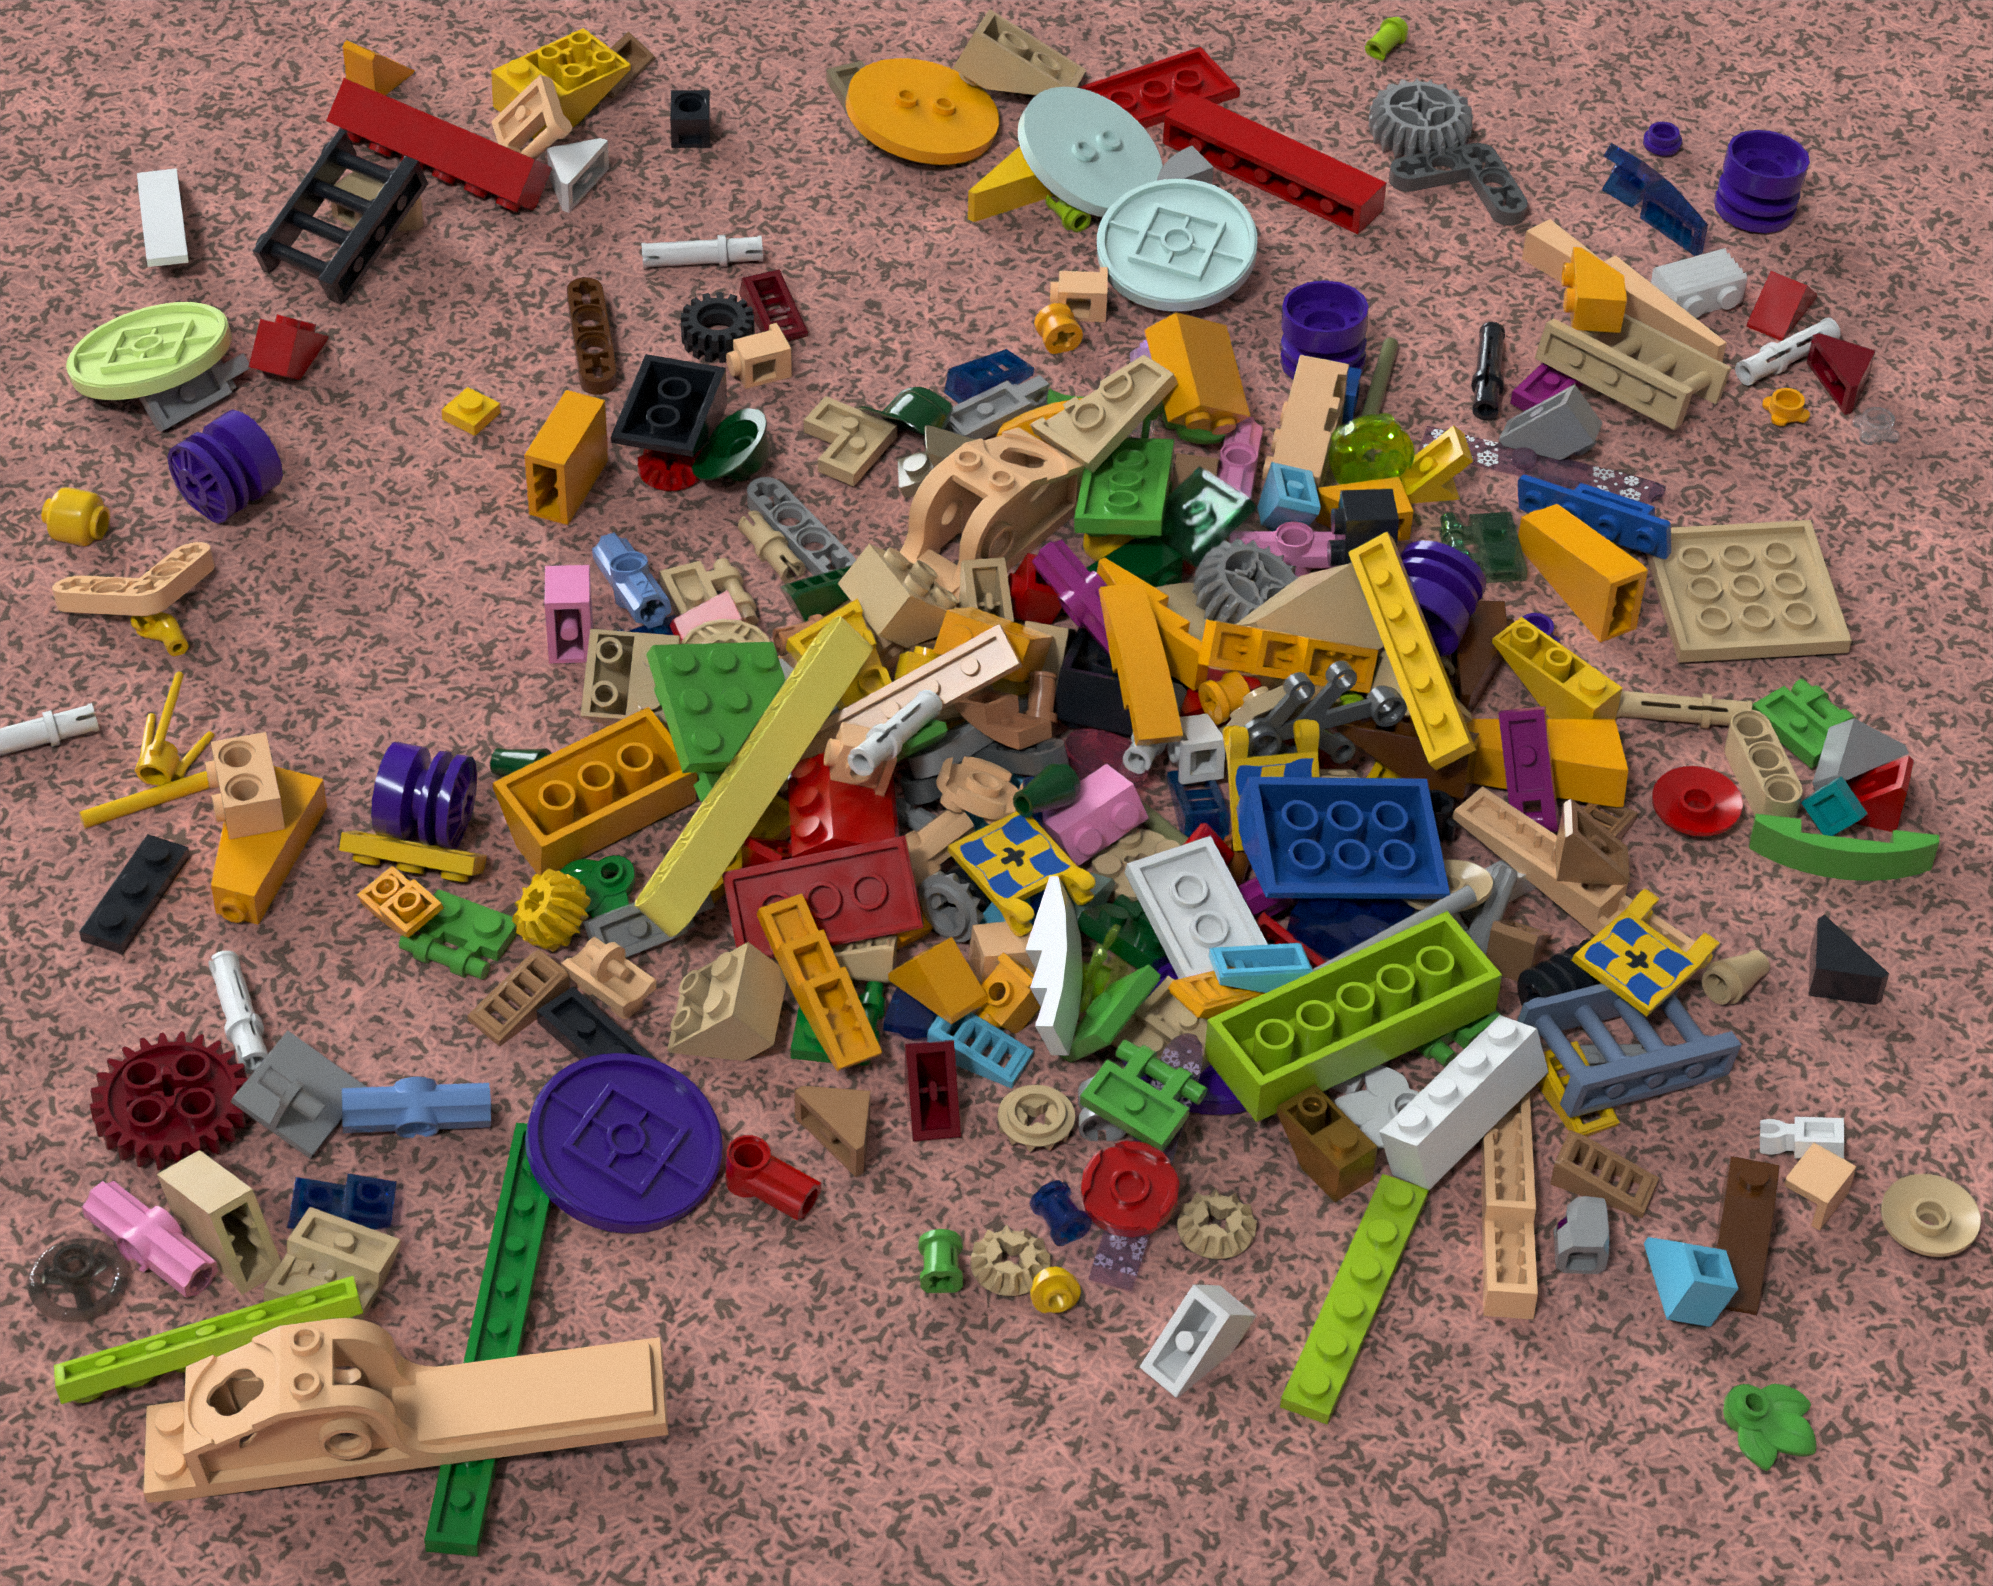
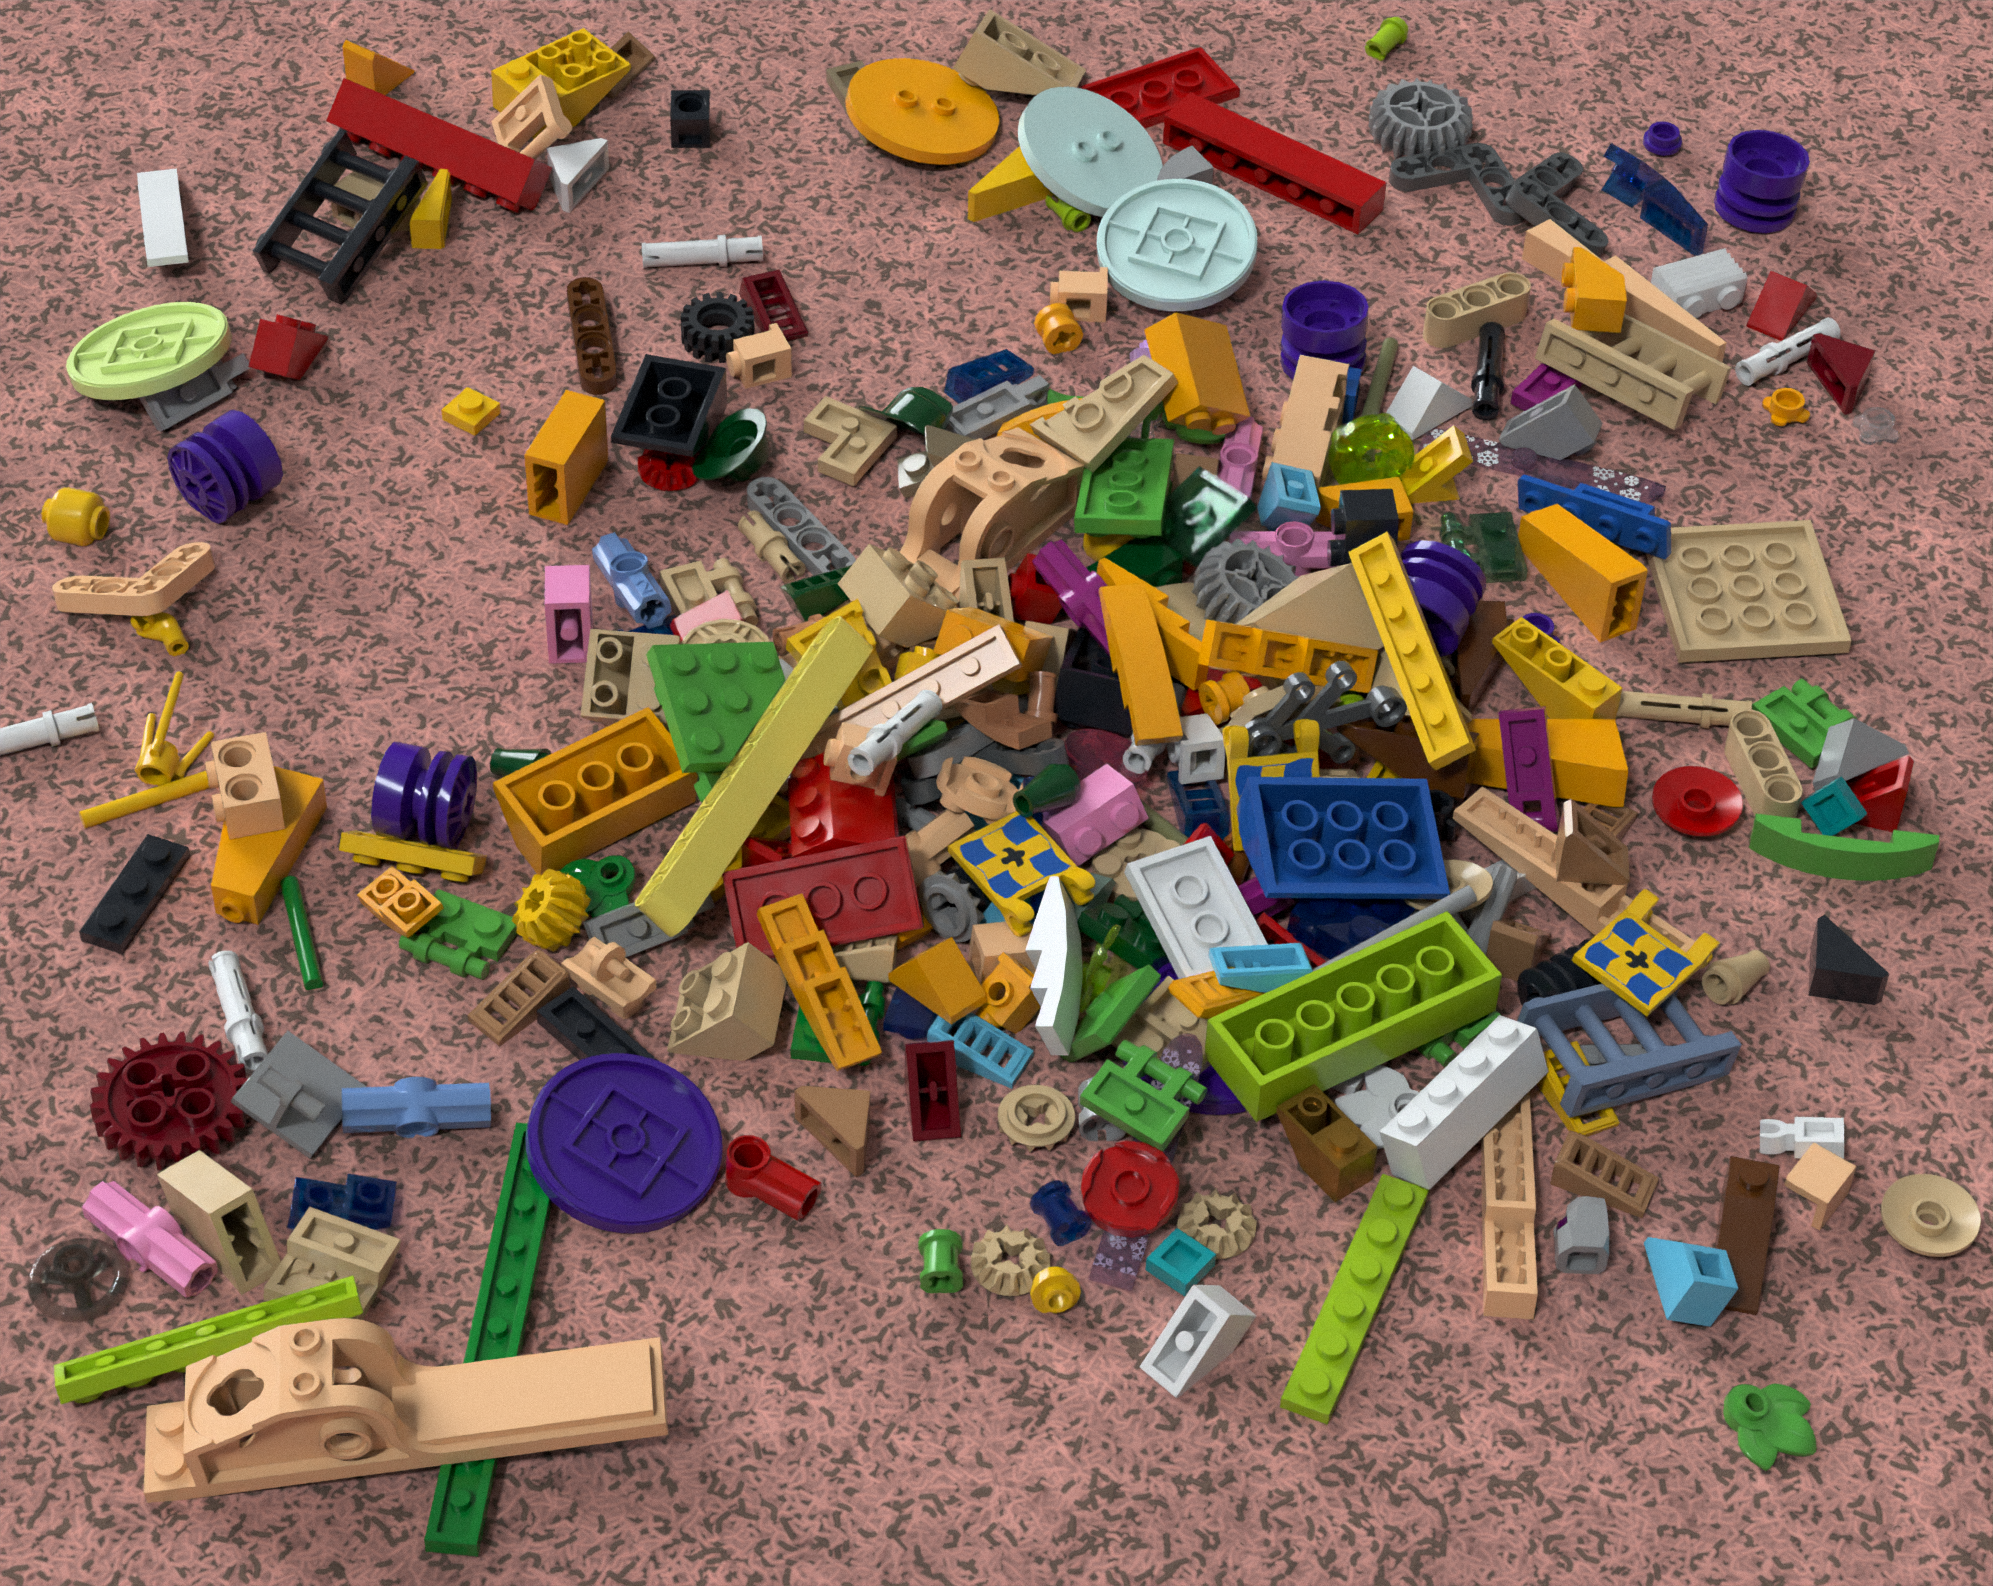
none -> green bar [280,876,323,990]
none -> yellow slope [410,169,452,249]
none -> teal plate [1145,1228,1216,1297]
none -> white slope [1384,366,1472,440]
none -> tan beam [1423,272,1531,348]
none -> dark grey beam [1506,152,1609,258]

